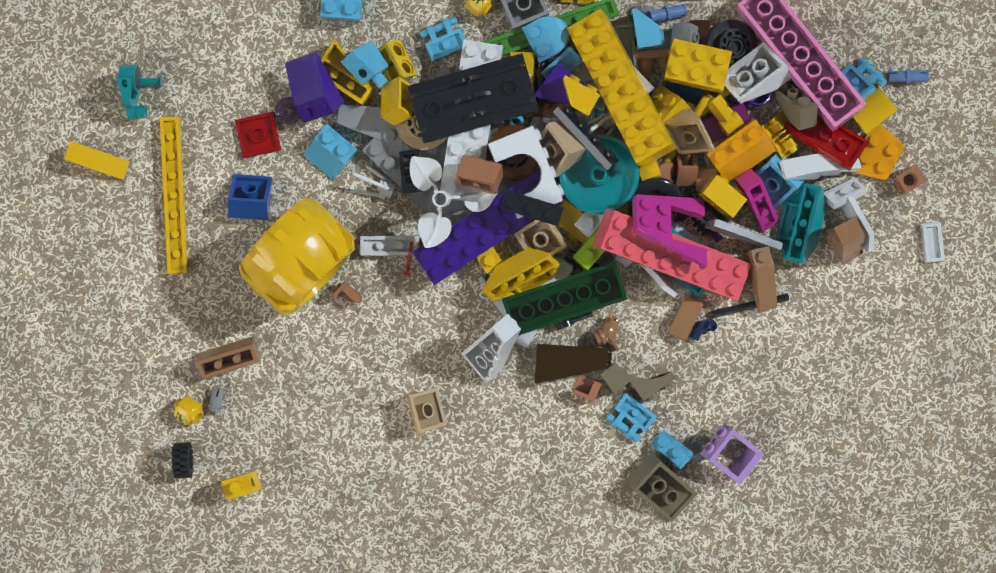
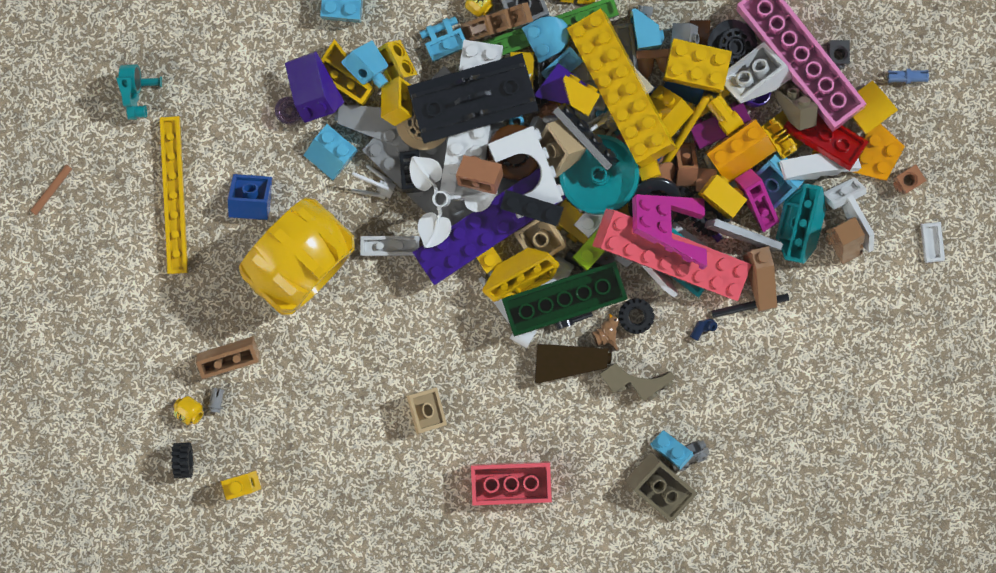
yellow slope [64,141,130,180] -> none
red tile [235,111,282,158] -> none
nougat bracket [331,282,363,303] -> none
clear red hinge [403,242,414,278] -> none
white wedge [461,314,521,384] -> none
nougat panel [572,375,602,402] -> none
medium azure plate [606,393,657,443] -> none
medium blue pin [646,4,687,22] -> none
tan slope [664,107,715,154] -> none
medium nougat slope [668,296,704,342] -> none
lavender window [700,423,764,485] -> none
medium azure plate [841,58,887,100] -> none
none -> nougat bar [30,164,72,215]
none -> medium nougat slope [461,2,533,41]
none -> coral brick [471,461,552,506]
none -> black tyre [618,298,655,334]
none -> dark grey brick [827,40,850,70]

